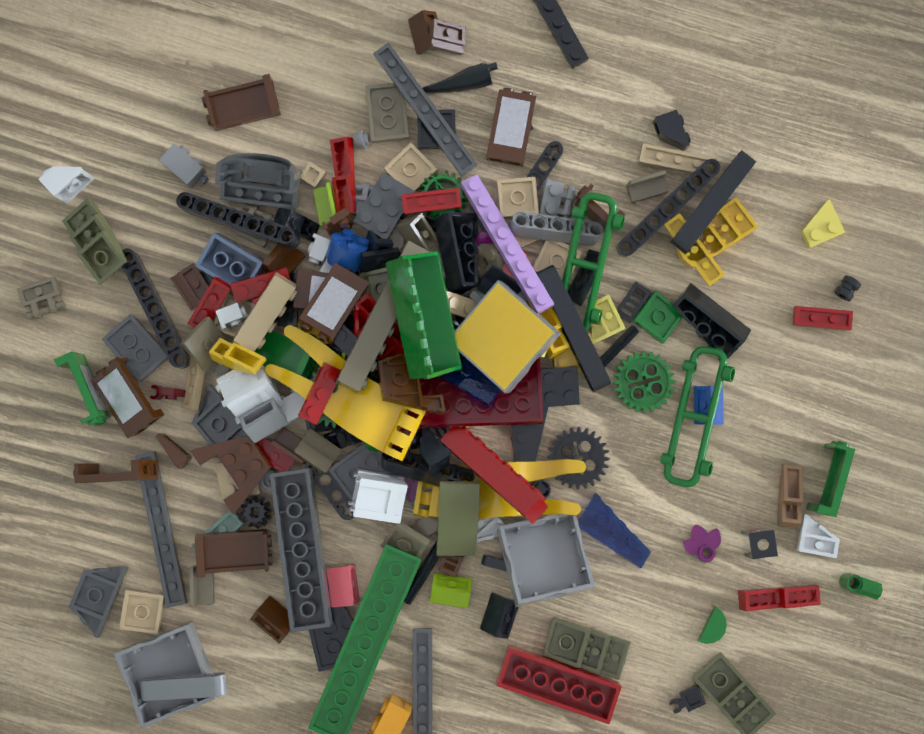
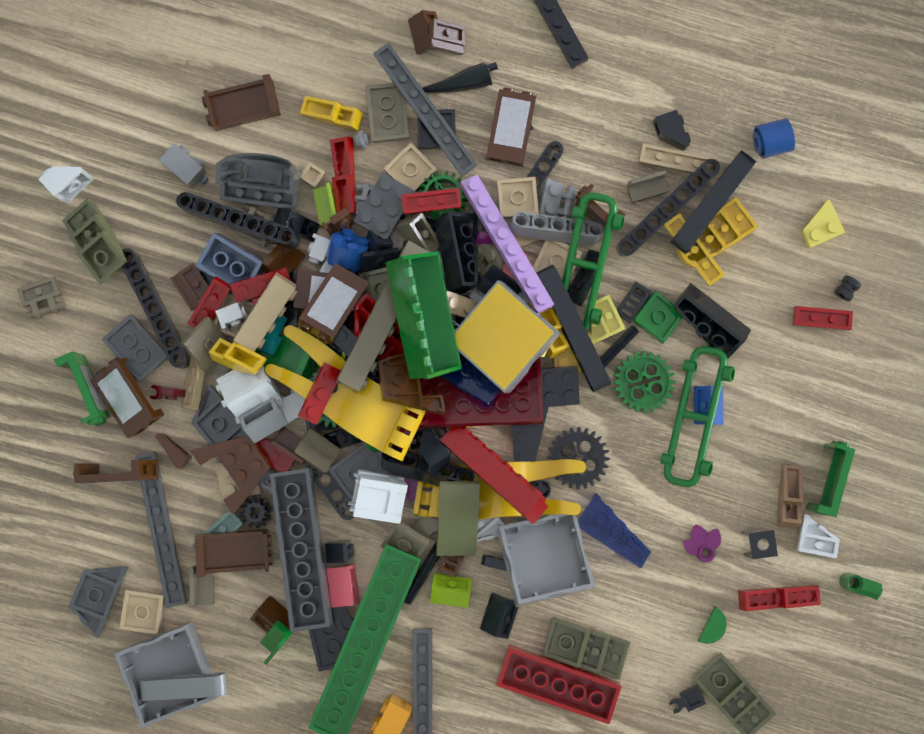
none -> teal slope [257,315,287,355]
none -> green panel [260,621,293,665]
none -> yellow slope [300,96,363,132]
none -> black slope [325,540,355,563]
none -> blue piece [753,118,795,159]

